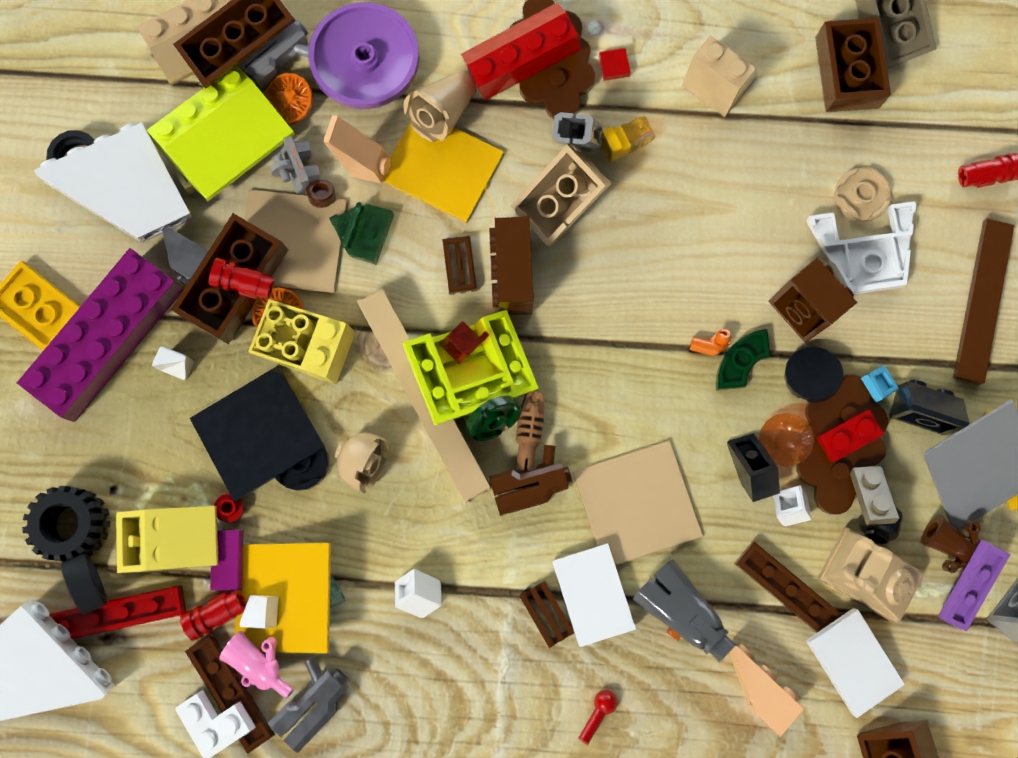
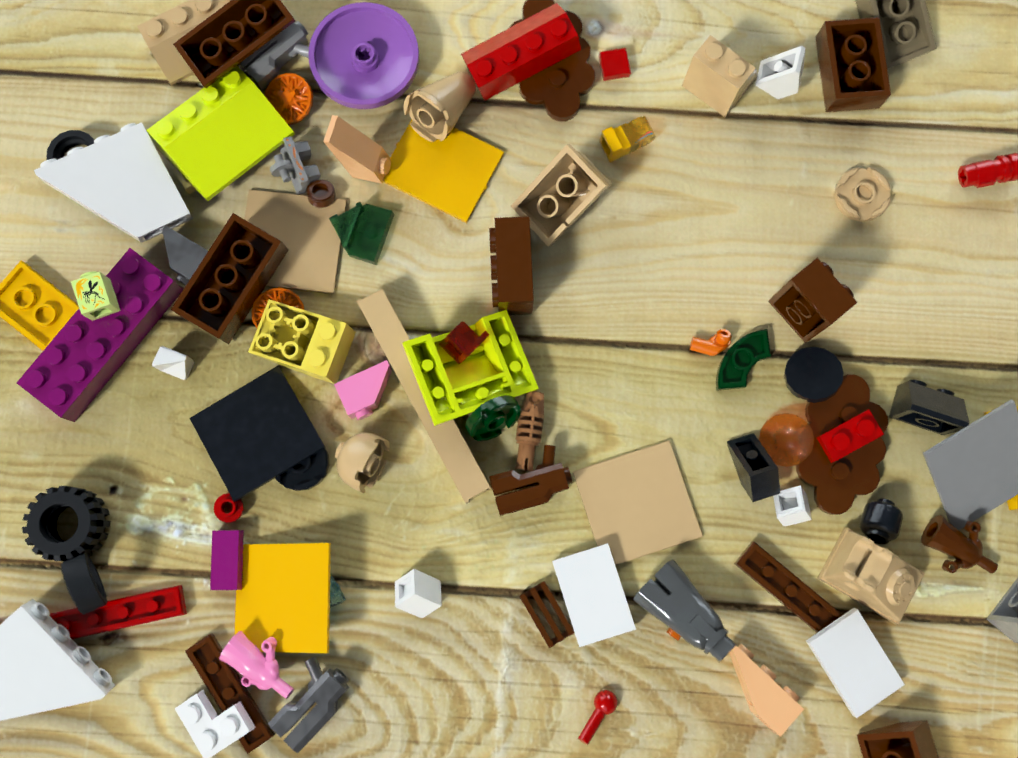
light yellow slope [116,506,218,573] -> none
red axle [180,590,247,641] -> none
red axle [209,257,275,300] -> none
white slope [240,595,279,628] -> none
reddish brown tile [442,236,477,295] -> none
light grey piece [552,112,603,152] -> none
white wing [806,201,916,294] -> none
plate [850,466,899,526] -> none
medium azure tile [861,365,899,402] -> none
medium lavender plate [938,539,1011,632] -> none
reddish brown tile [953,218,1014,385] -> none
none -> yellowish green brick [71,271,120,321]
none -> bright pink slope [334,360,392,420]
none -> white slope [755,46,806,99]

